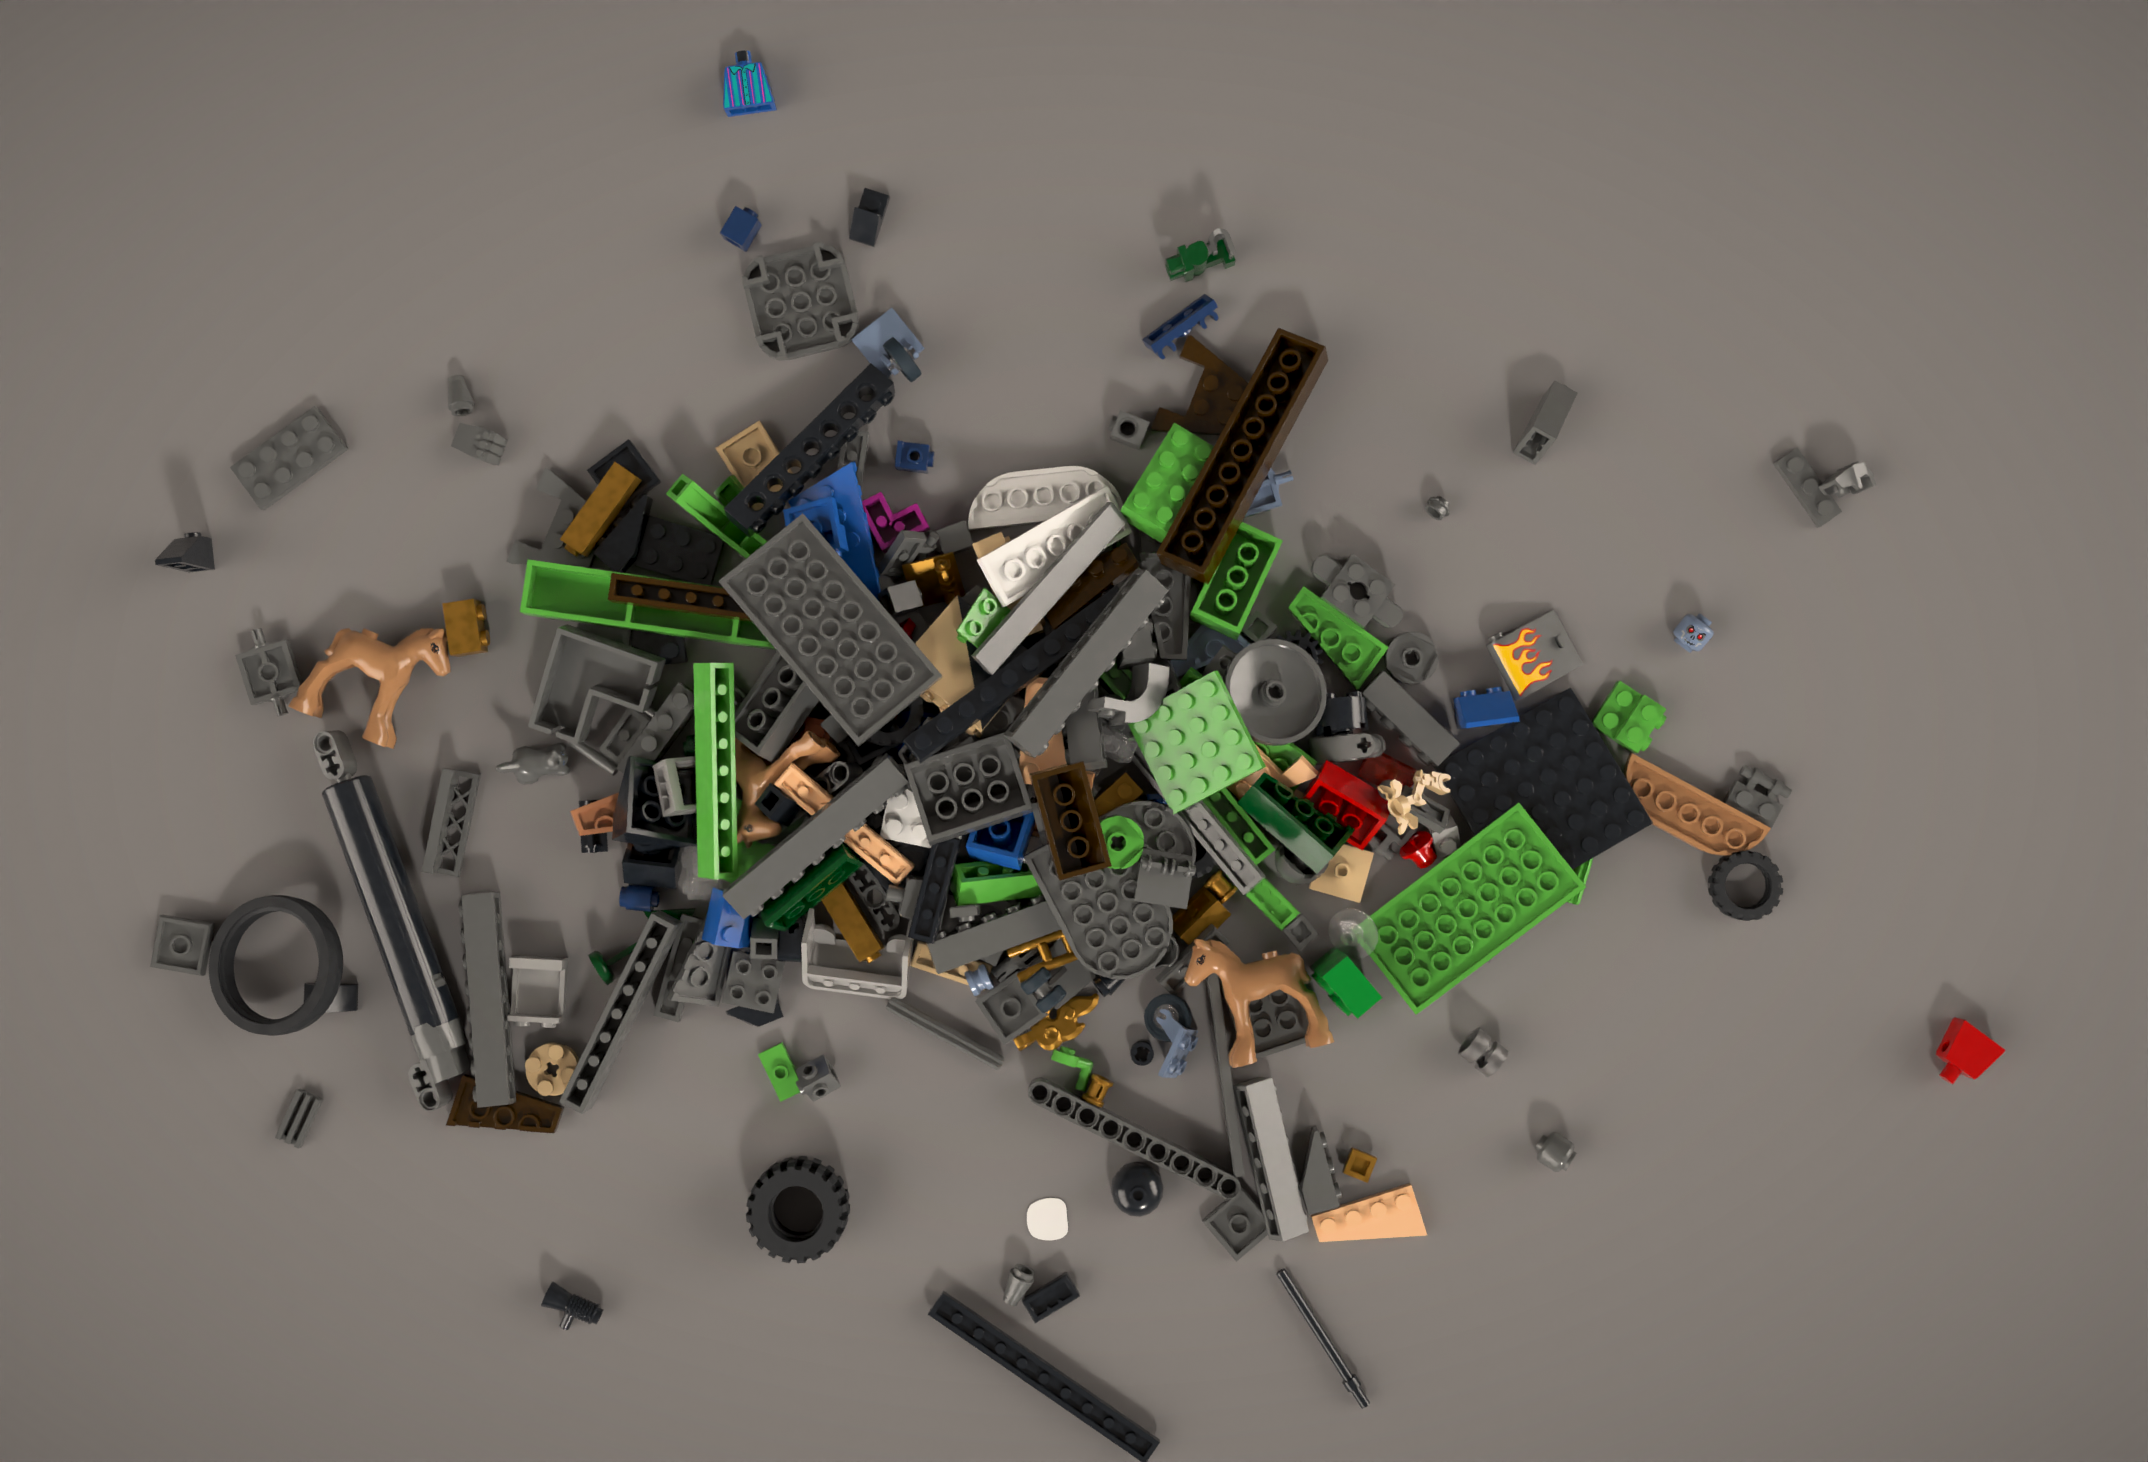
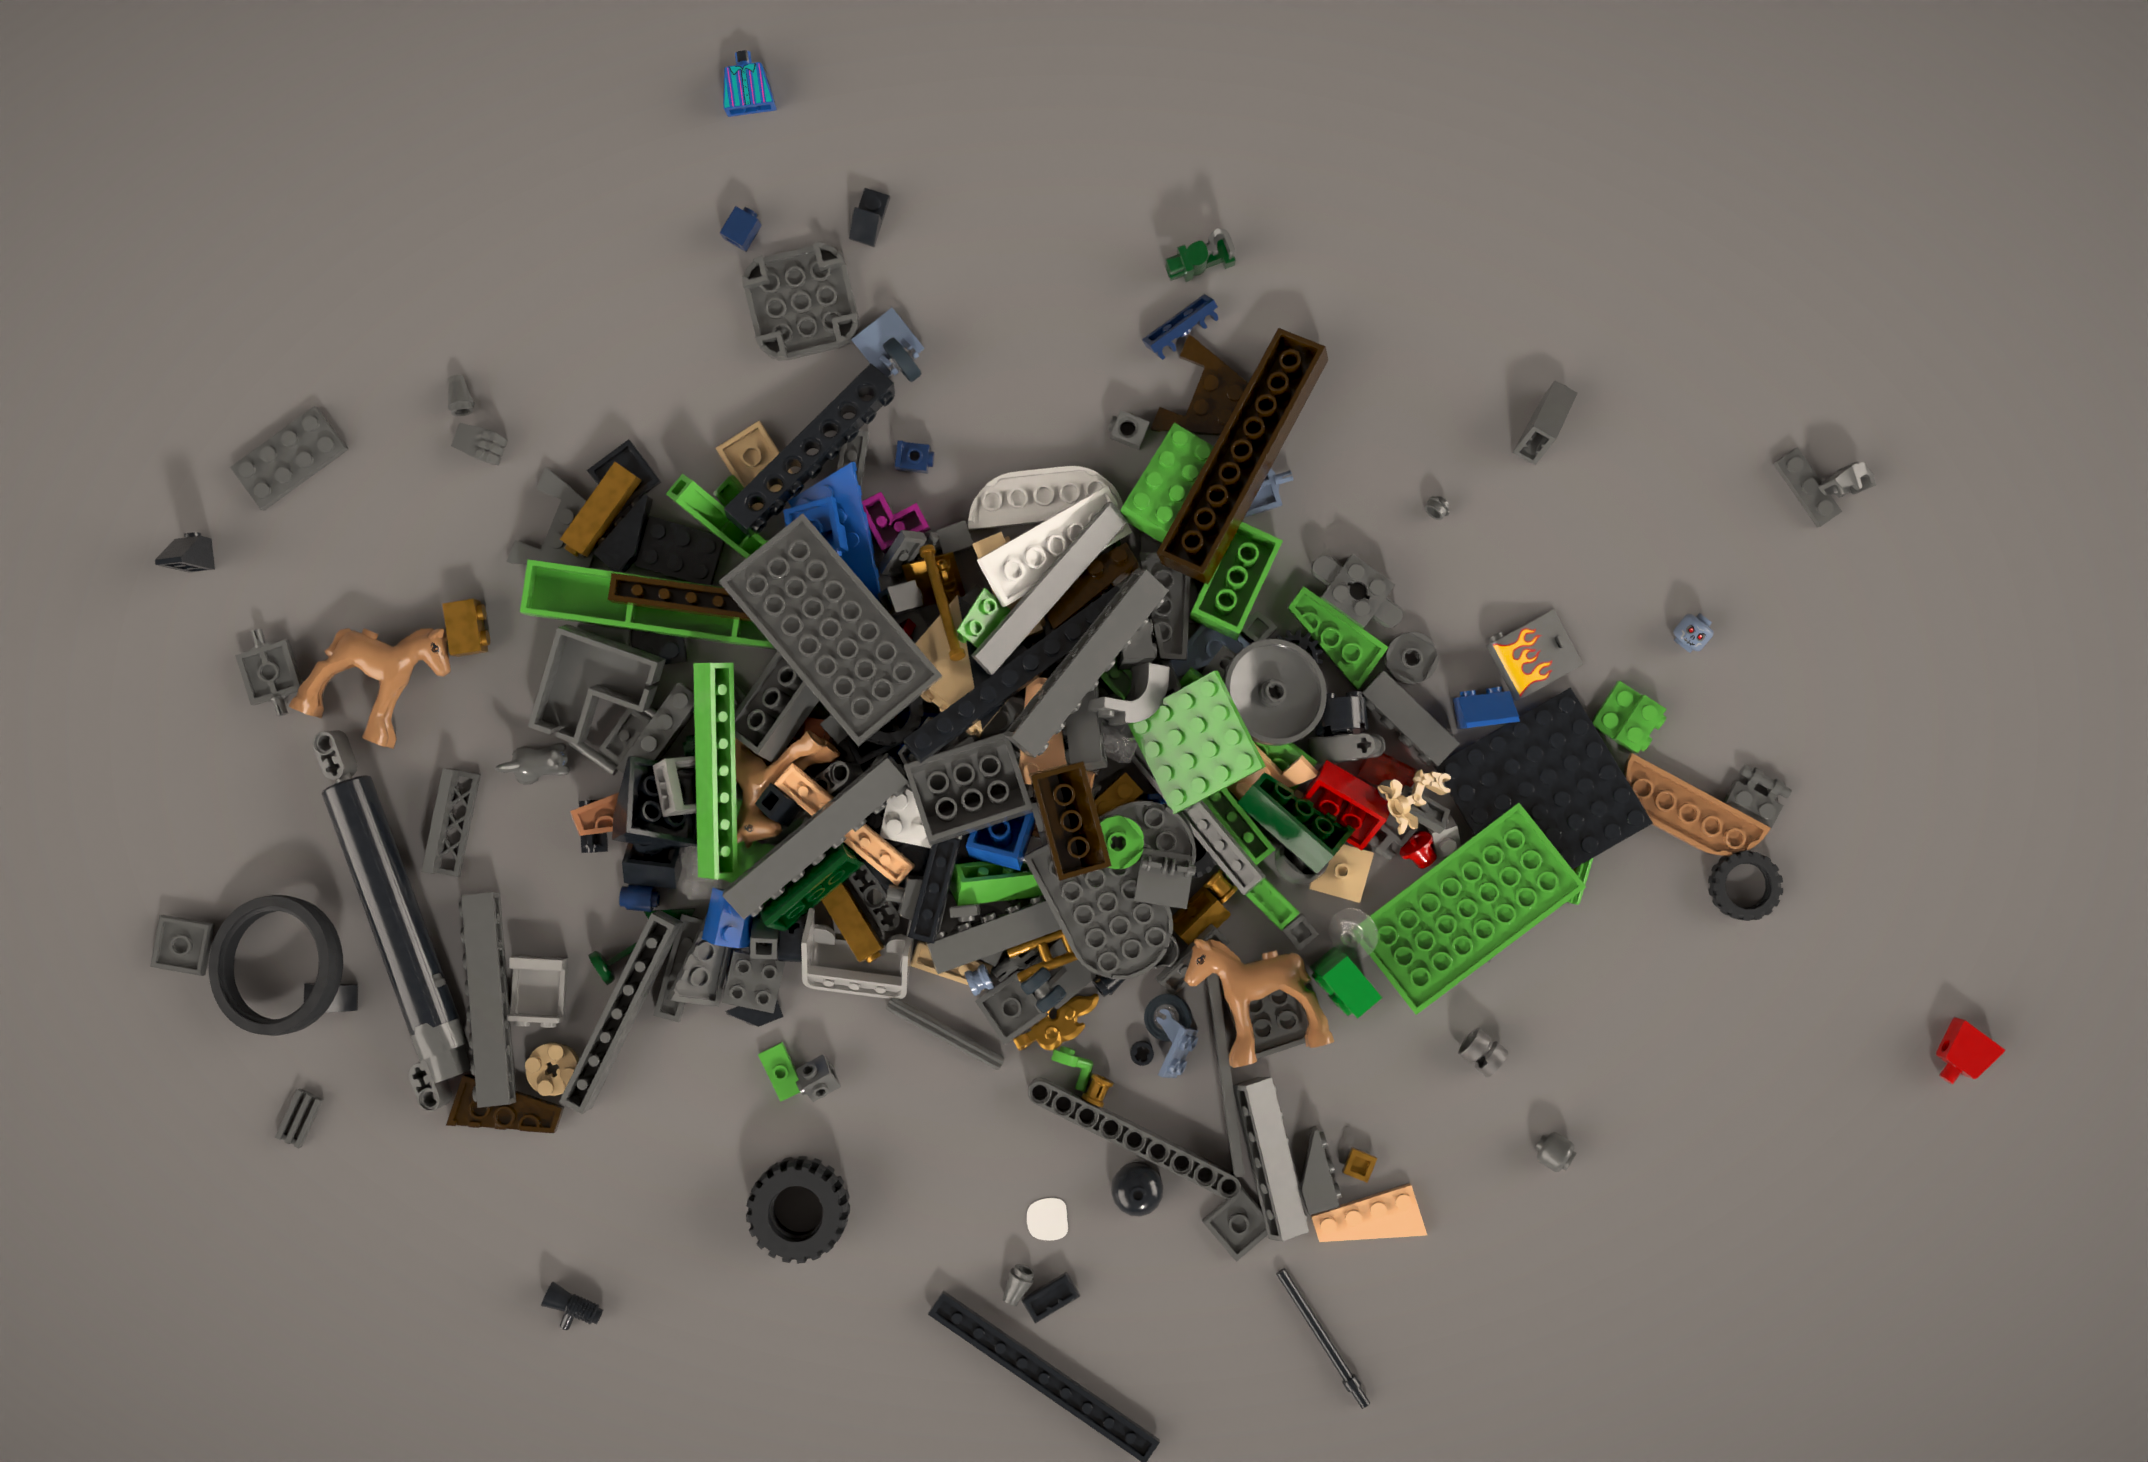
none -> pearl gold bar [919,545,966,661]

